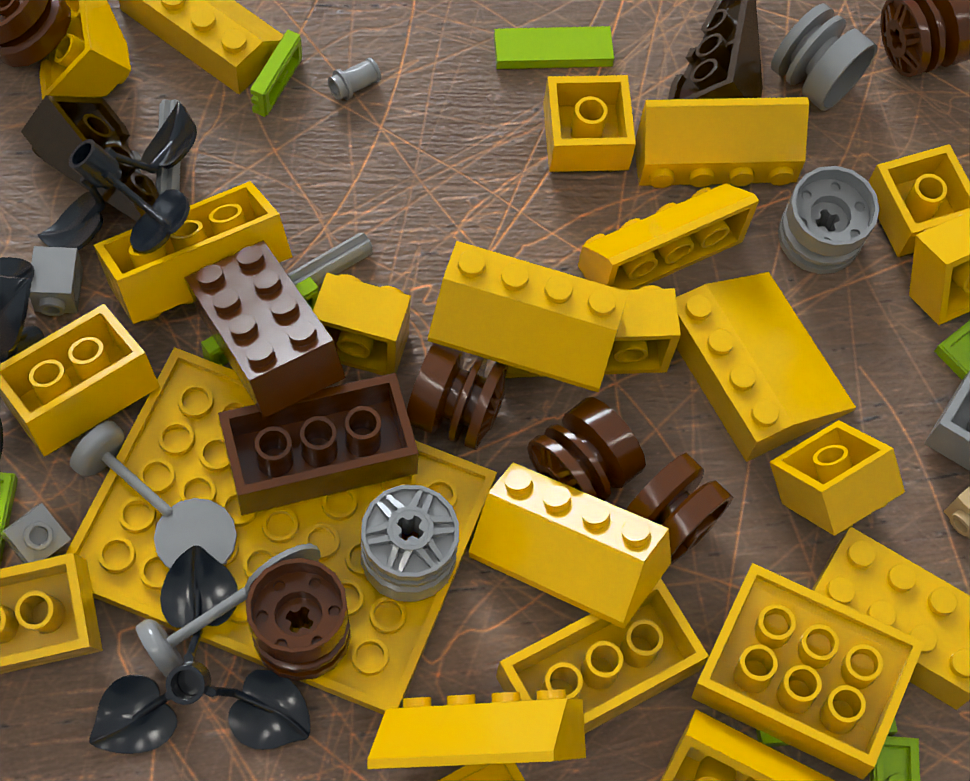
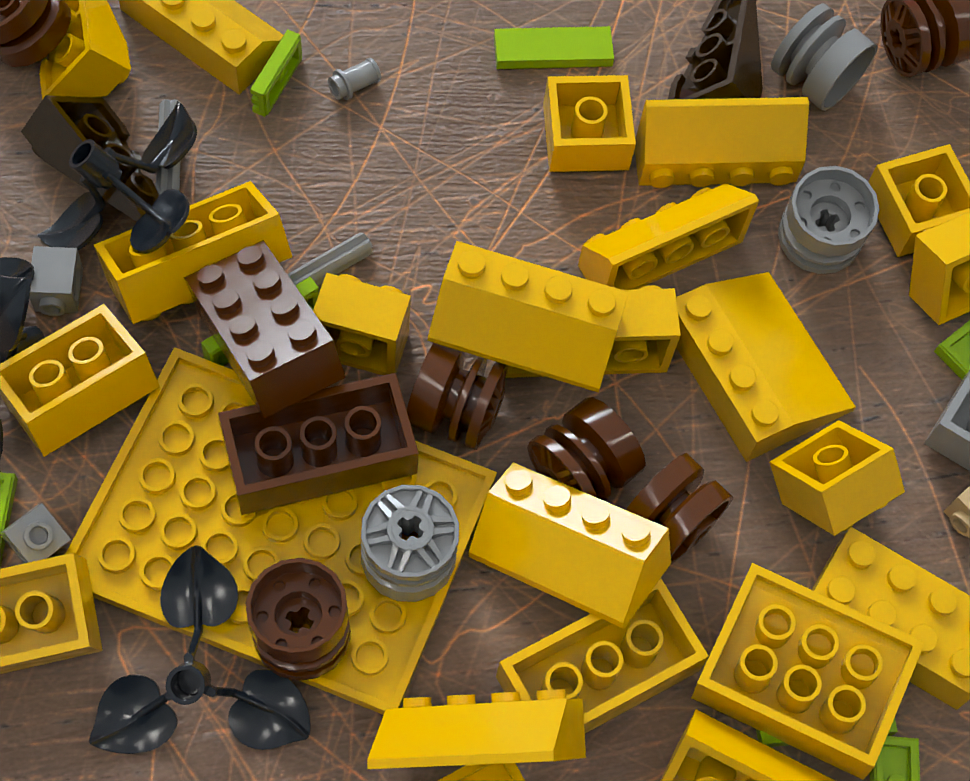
light grey piece [70,421,237,569] -> none
light grey piece [136,543,321,678] -> none

